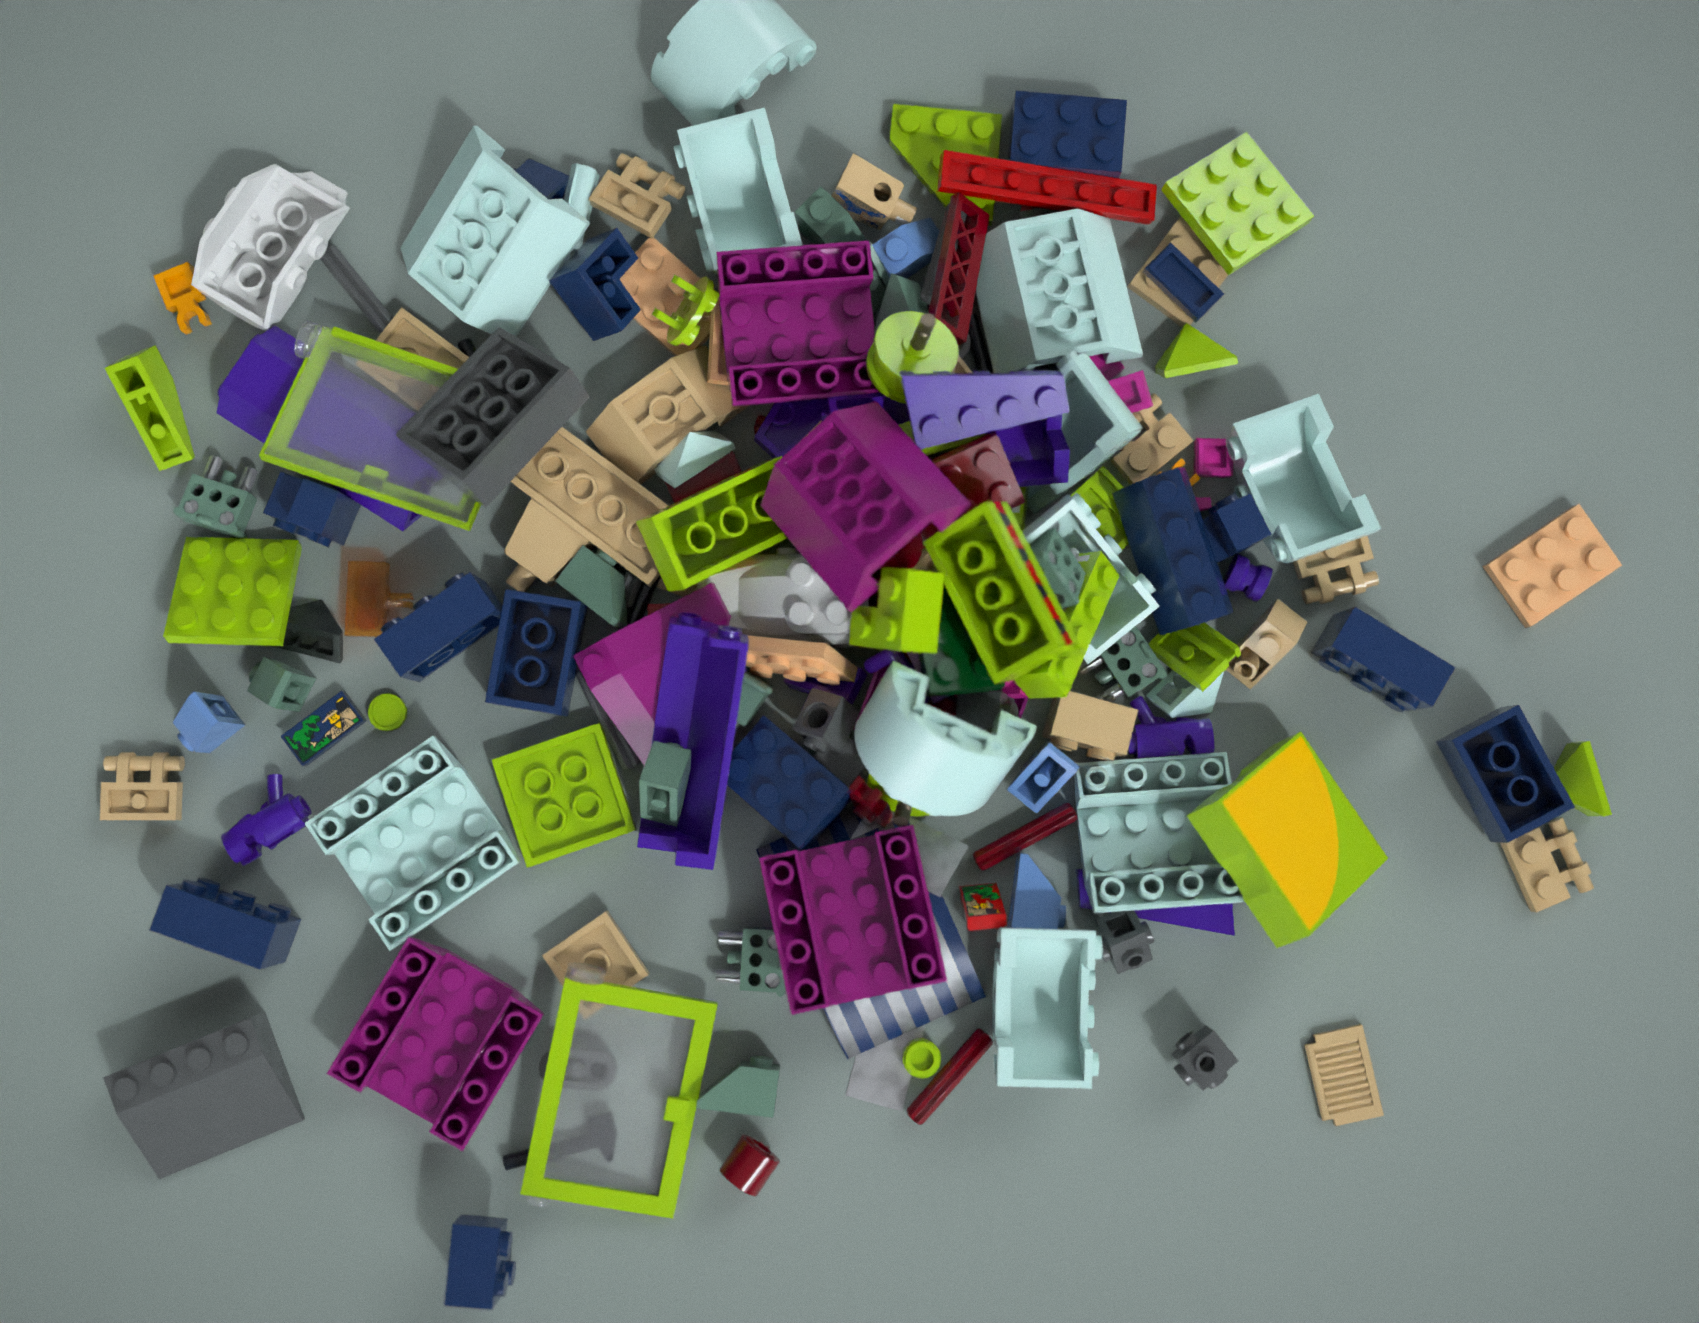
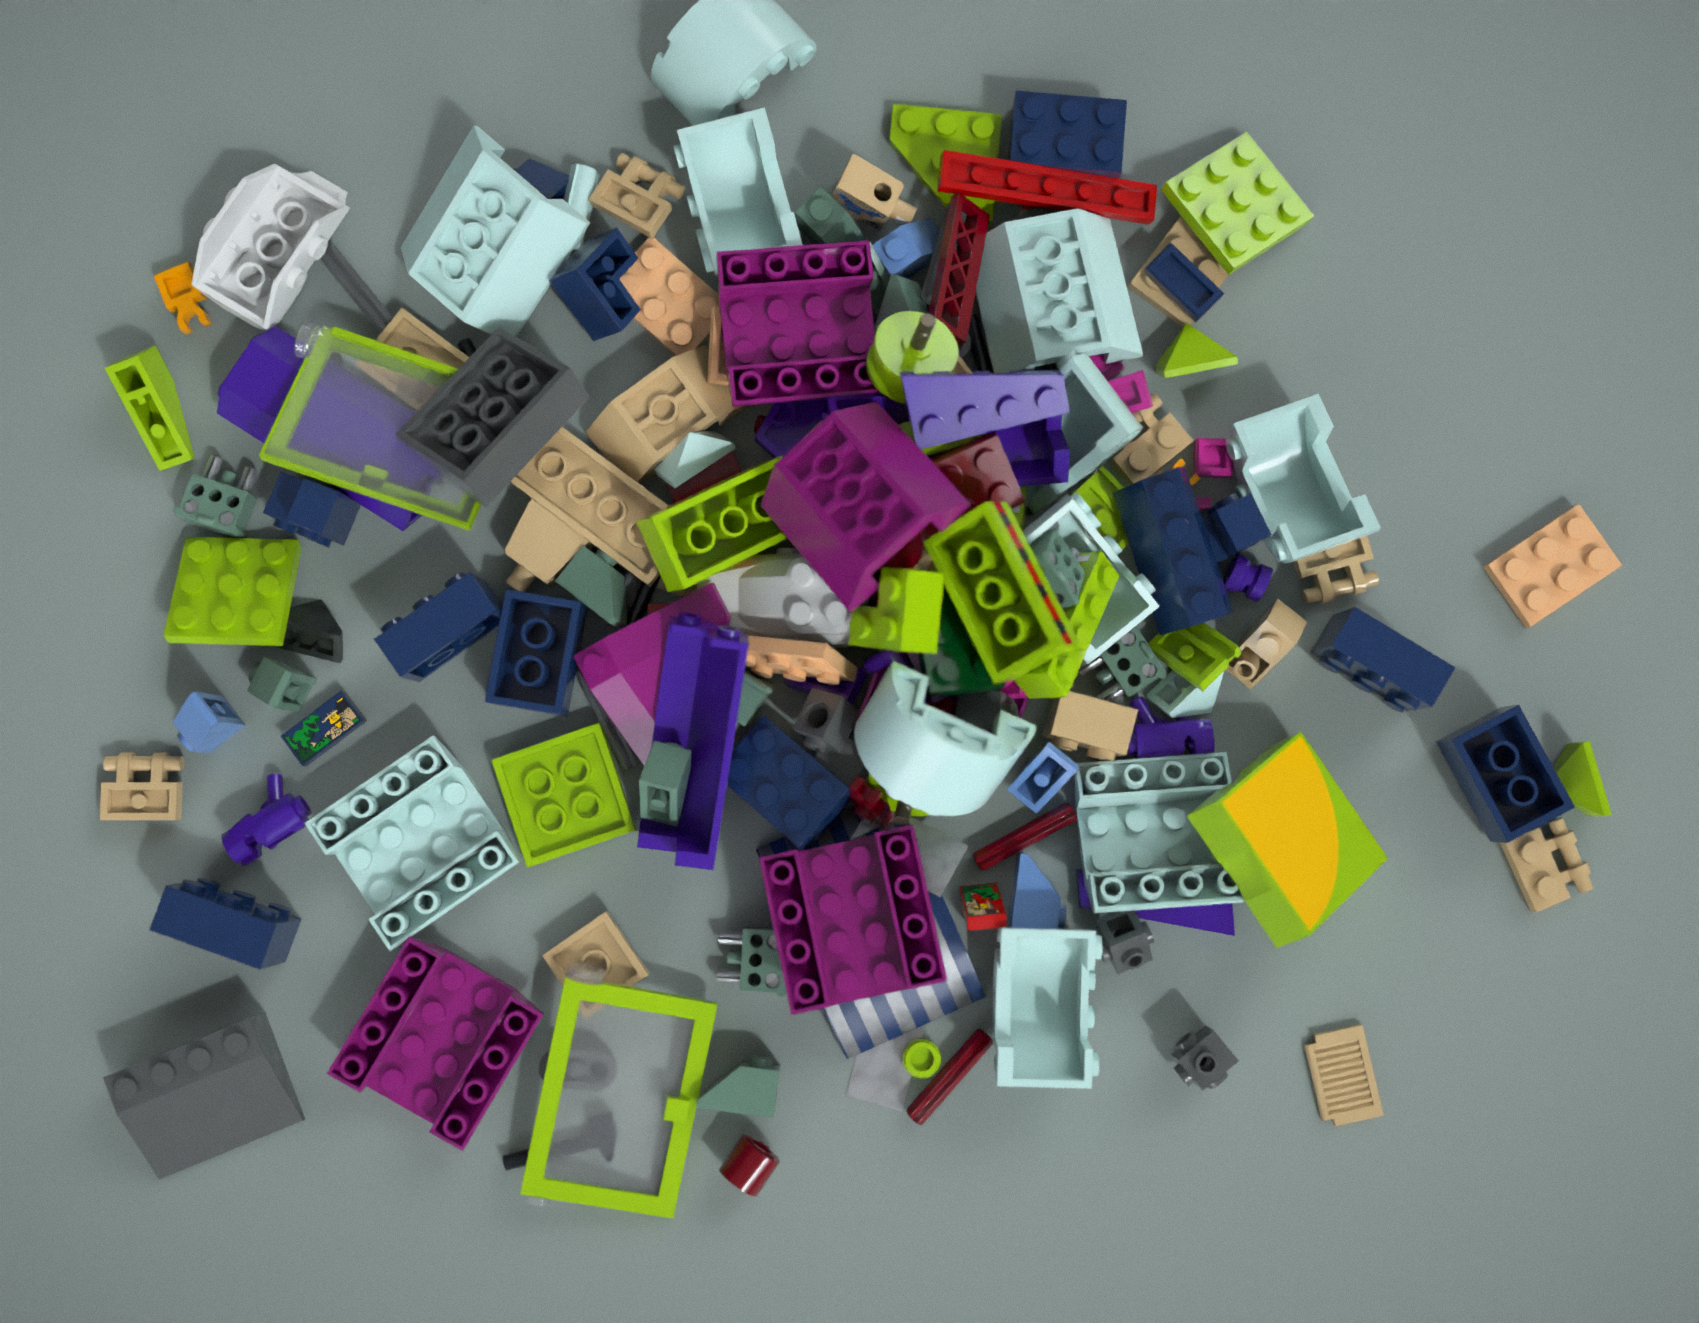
clear orange plate [344,561,414,638] -> none
lime piece [368,693,407,731] -> none
dark blue brick [444,1214,516,1310] -> none
lime plate [652,275,720,346] -> none

